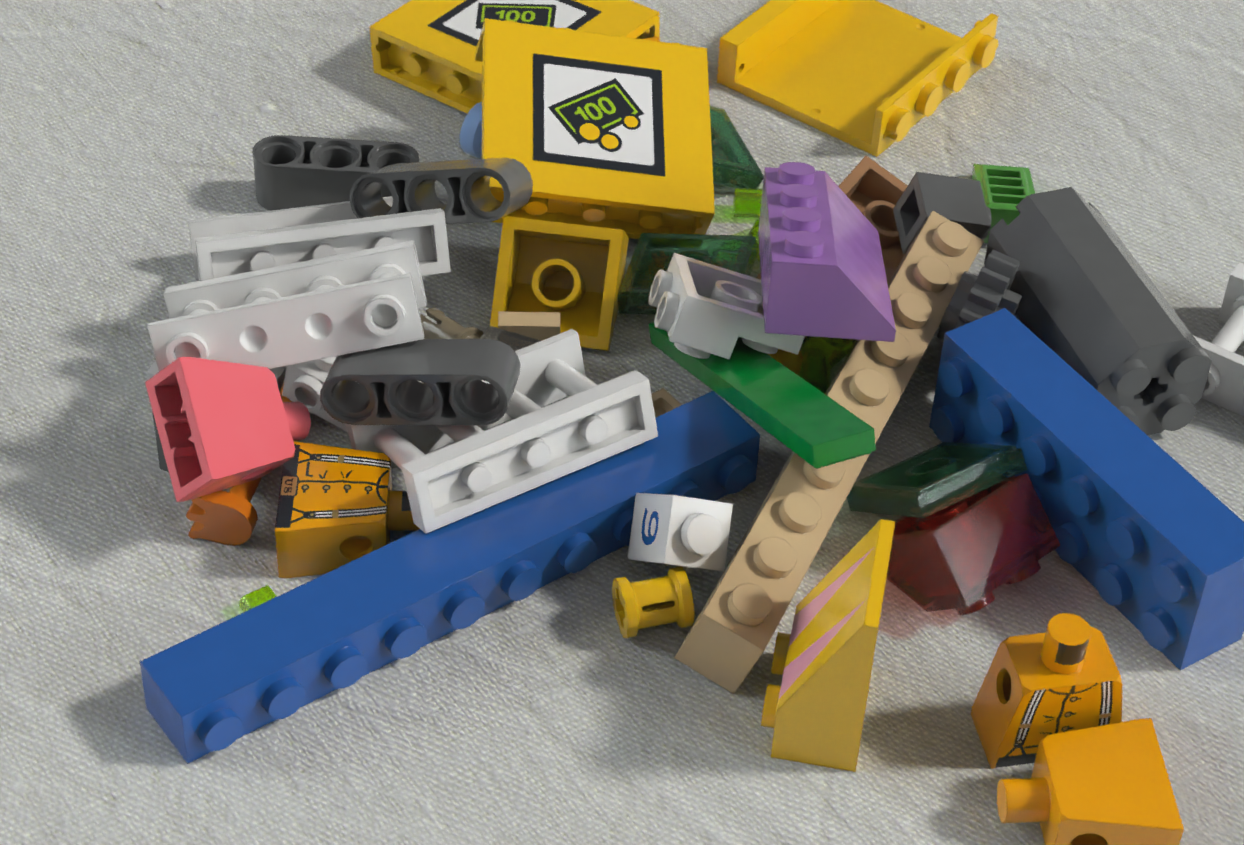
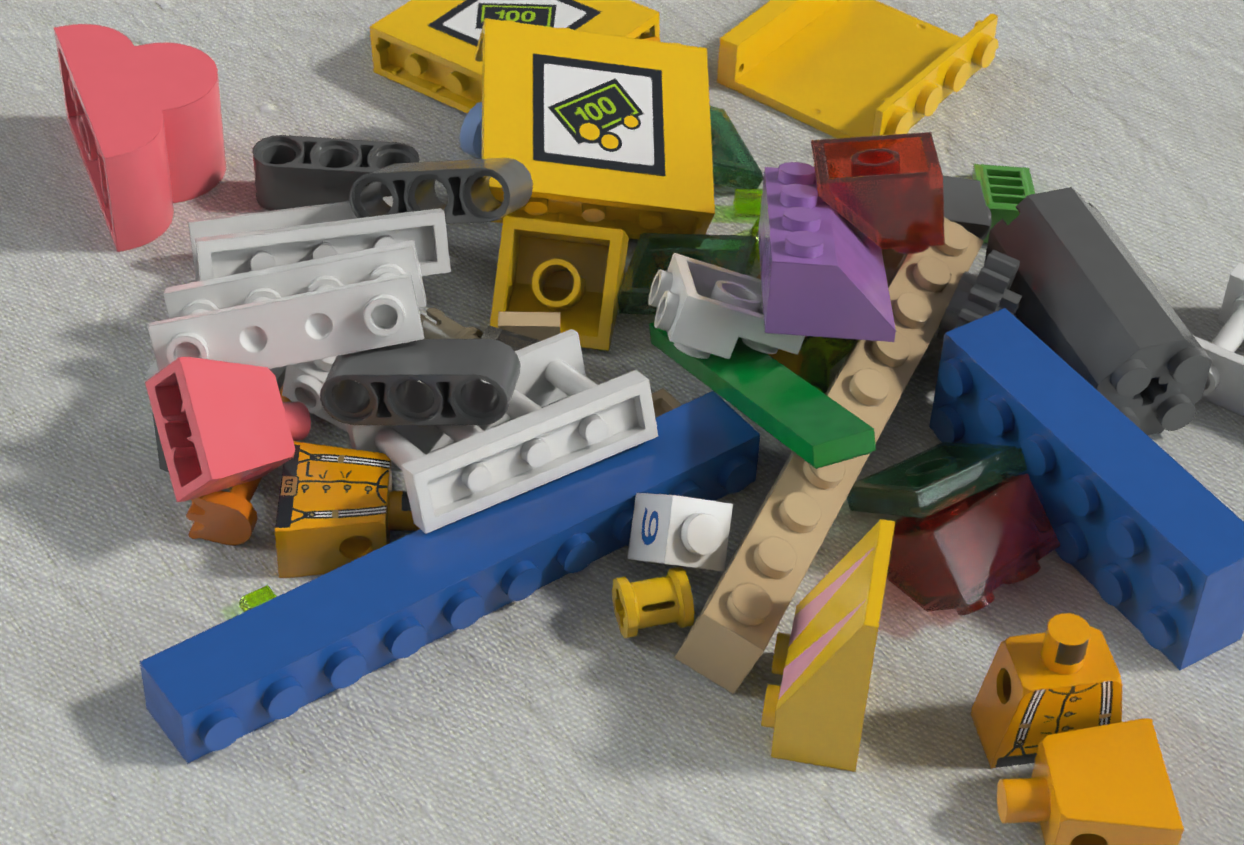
none -> coral brick [54,24,226,252]
none -> clear red slope [811,132,945,254]

